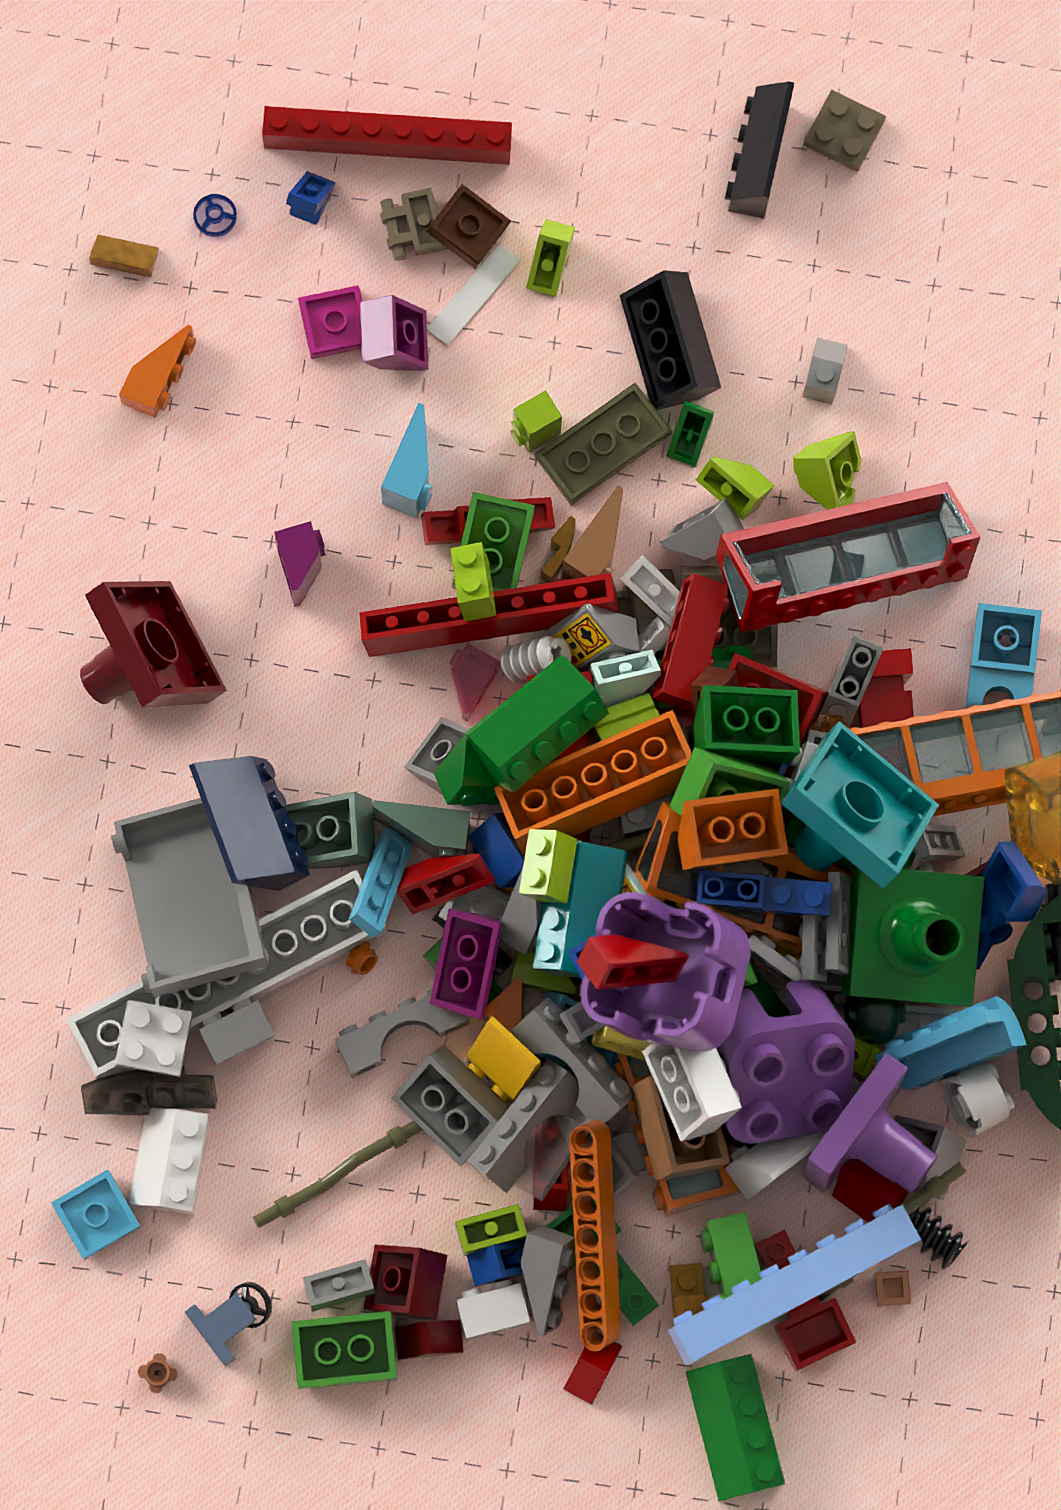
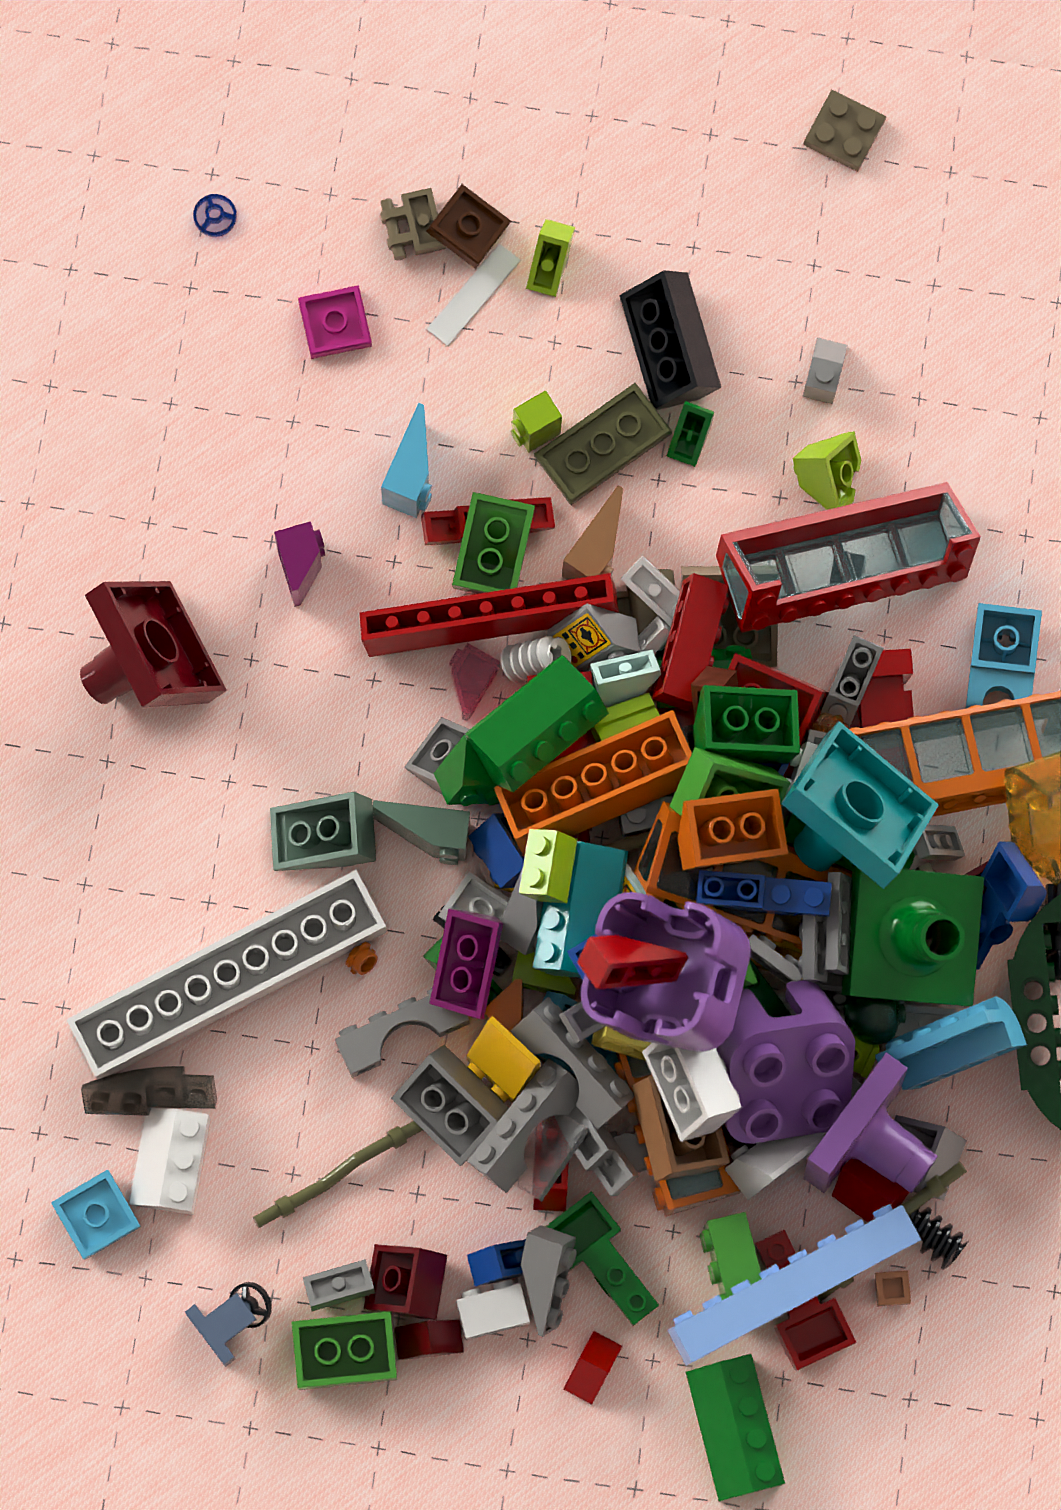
pearl gold slope [89,234,159,278] -> none
light grey windscreen [111,798,269,998] -> none
white plate [115,1000,193,1077] -> none
orange slope [119,324,196,418] -> none
nougat plate [138,1353,178,1393] -> none
slope [189,756,310,891] -> none
light grey slope [199,998,275,1065] -> none
red brick [262,106,512,165] -> none
blue slope [286,171,335,225] -> none
medium azure plate [349,826,413,938] -> none
magenta slope [359,294,428,371] -> none
red slope [397,854,496,915] -> none
lime brick [451,542,496,622] -> none
lime brick [455,1204,527,1257] -> none
pearl gold slope [540,516,576,583] -> none
orange beam [569,1120,621,1351] -> none
light grey slope [660,498,744,560] -> none
pearl gold slope [669,1263,707,1326] -> none
lime slope [696,456,775,520] -> none
black slope [725,81,795,219] -> none
white brick [941,1062,1015,1137] -> none

